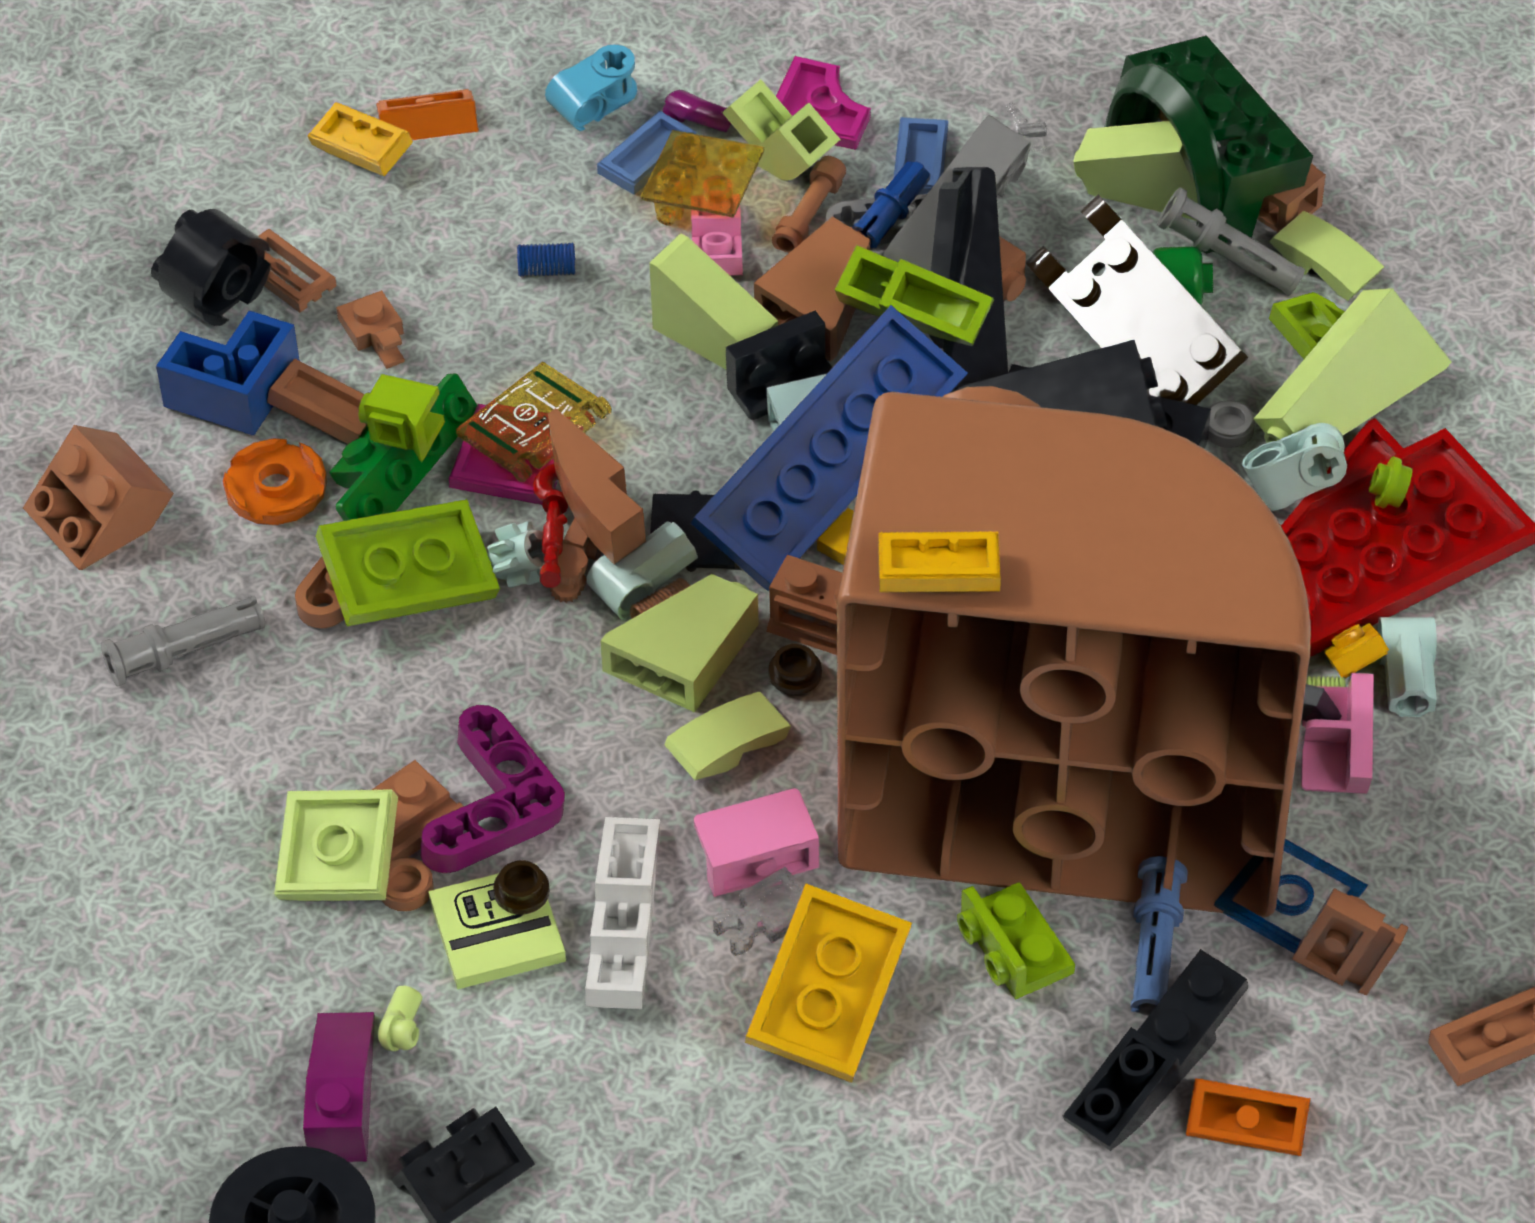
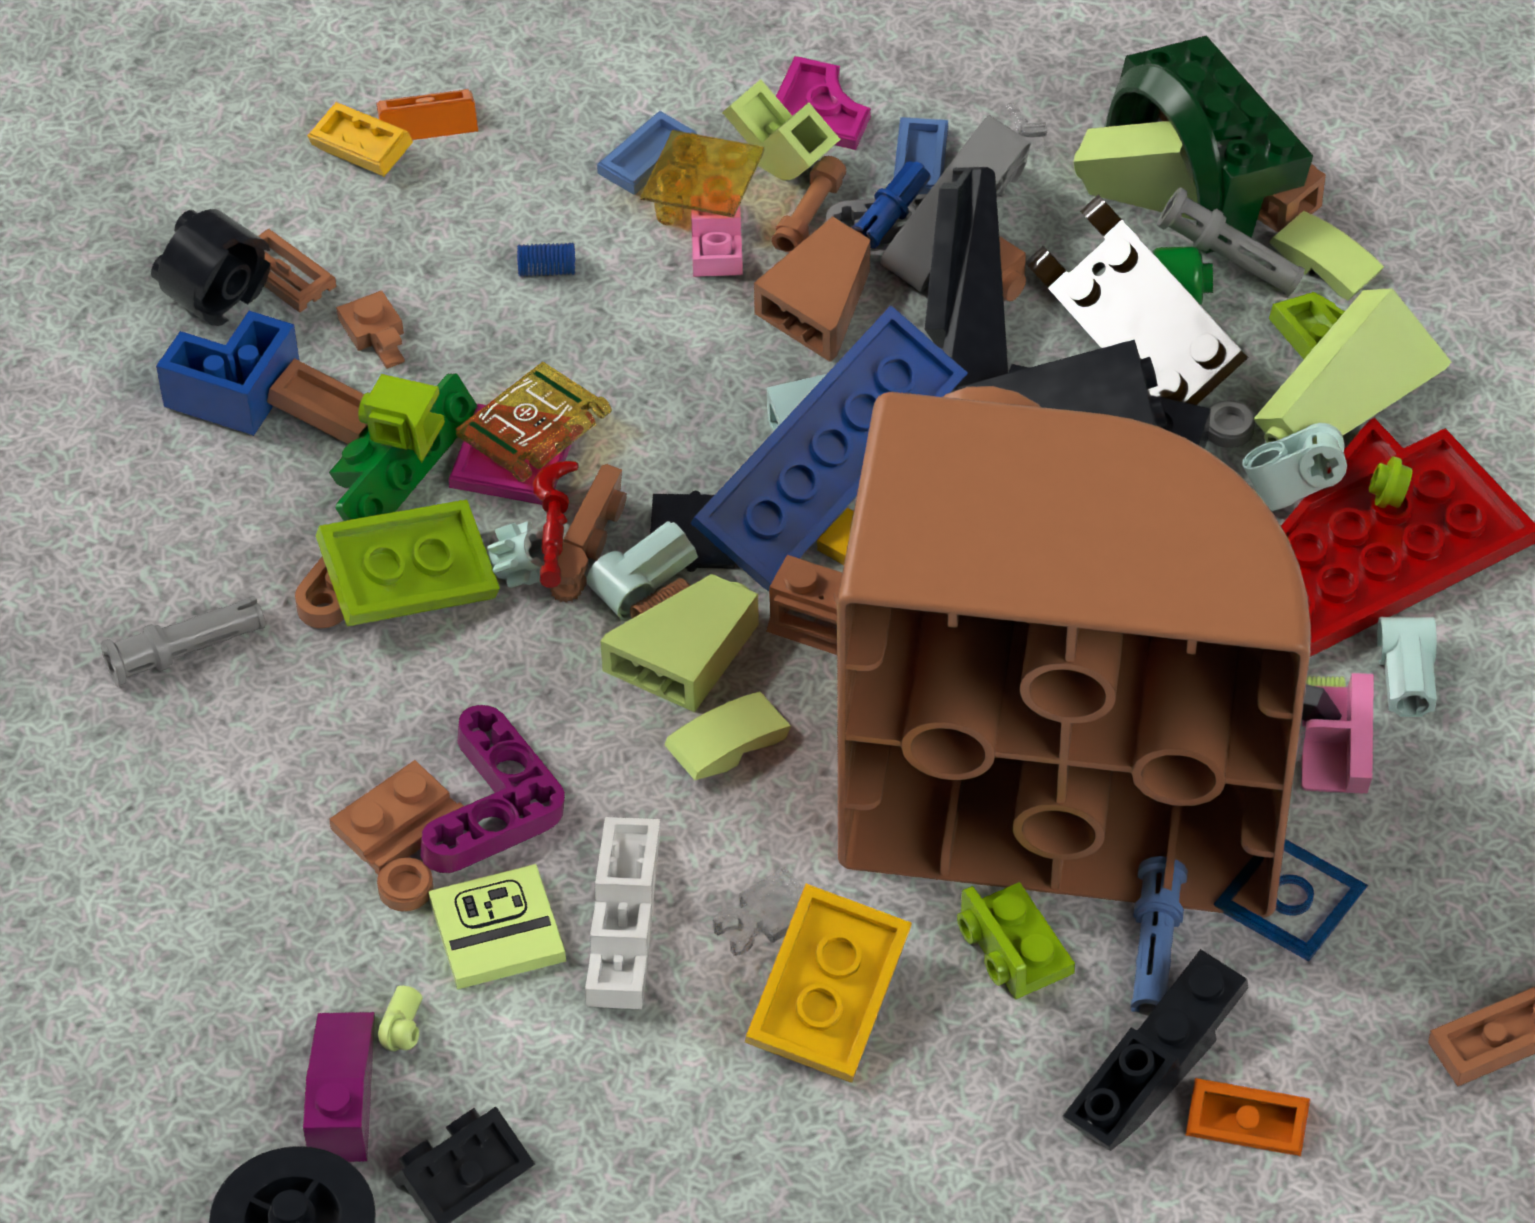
nougat slope [23,425,174,570] -> none
orange tile [223,438,327,525] -> none
yellowish green tile [274,789,398,901] -> none
dark brown plate [493,860,550,914] -> none
medium azure piece [545,44,637,131] -> none
nougat slope [548,408,646,565] -> none
yellowish green slope [649,233,778,369] -> none
magenta arm [662,90,731,133] -> none
bright pink panel [694,788,819,897] -> none
black bracket [726,310,833,420] -> none
dark brown plate [768,644,822,695] -> none
lime slope [835,245,994,346] -> none
yellow plate [878,531,1001,592] -> none
nougat plate [1292,888,1409,996] -> none
yellow plate [1323,623,1389,679] -> none

